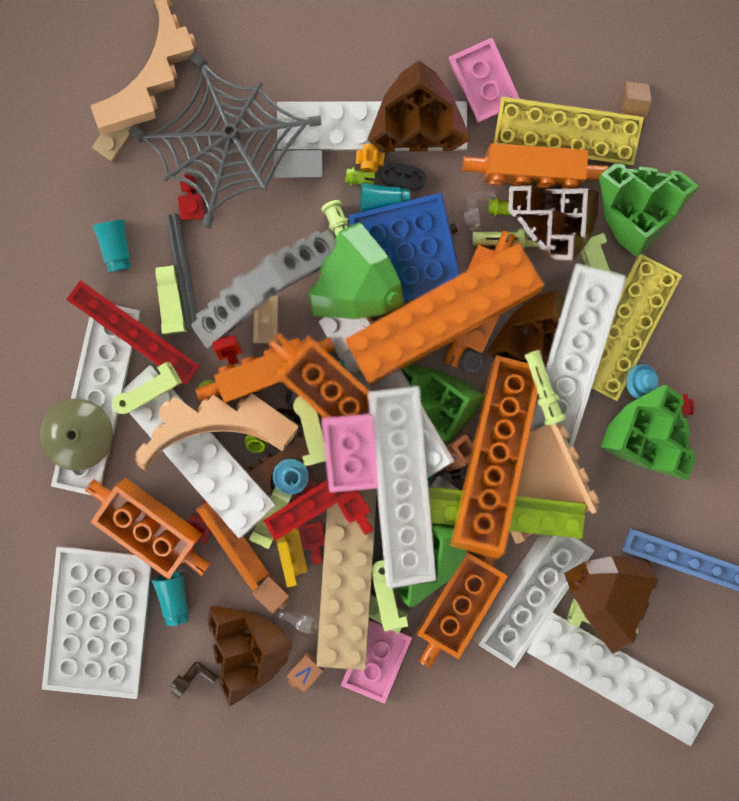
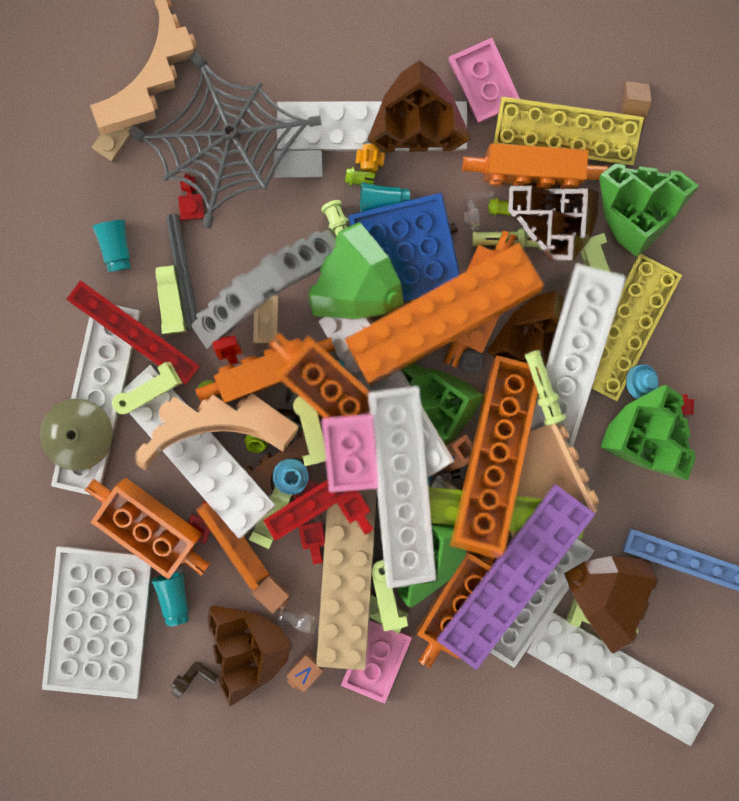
yellow bracket [276,528,307,587] -> none
black beam [381,163,426,190] -> none
none -> medium lavender plate [437,484,595,670]

